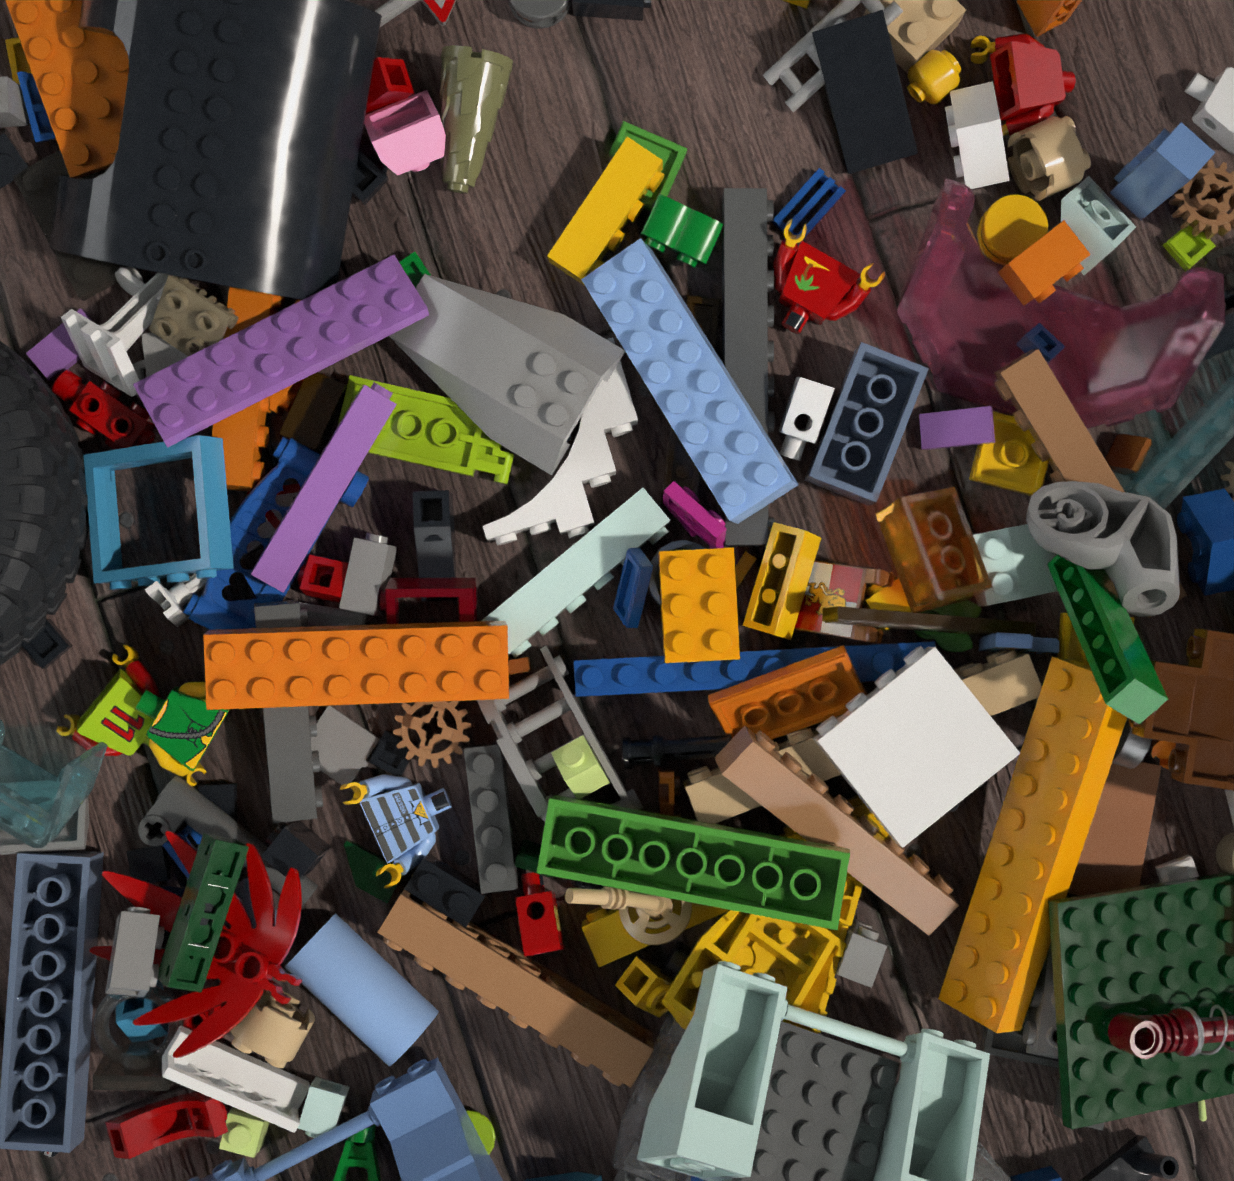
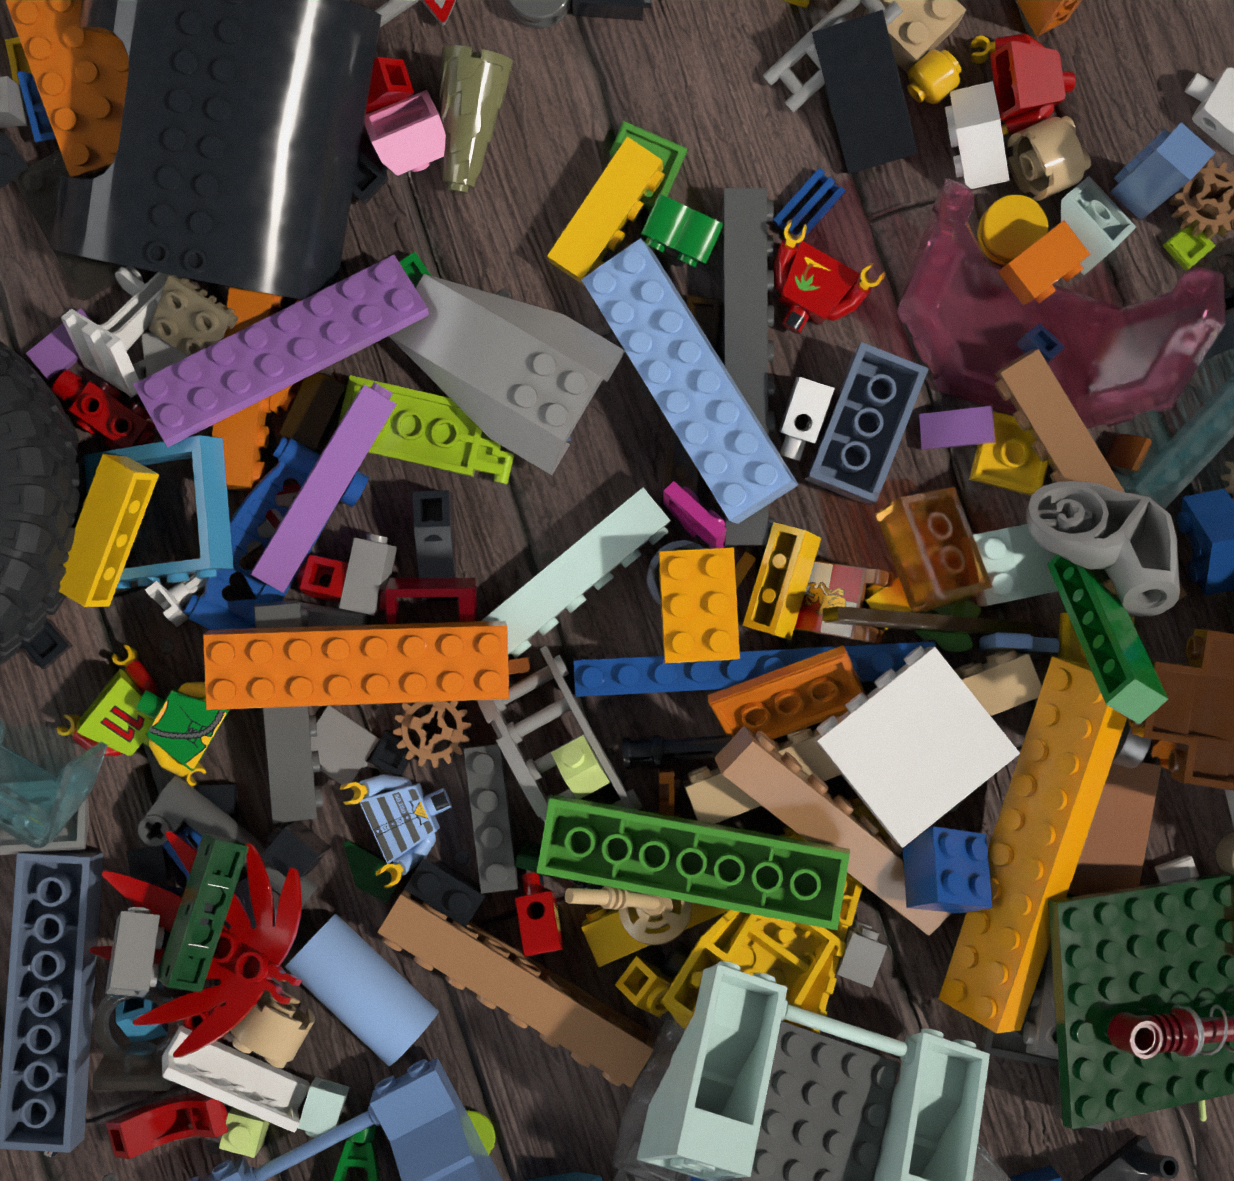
white arch [483,337,638,546] -> none
blue tile [613,548,653,628] -> none
none -> yellow brick [59,454,159,607]
none -> blue brick [903,826,992,914]

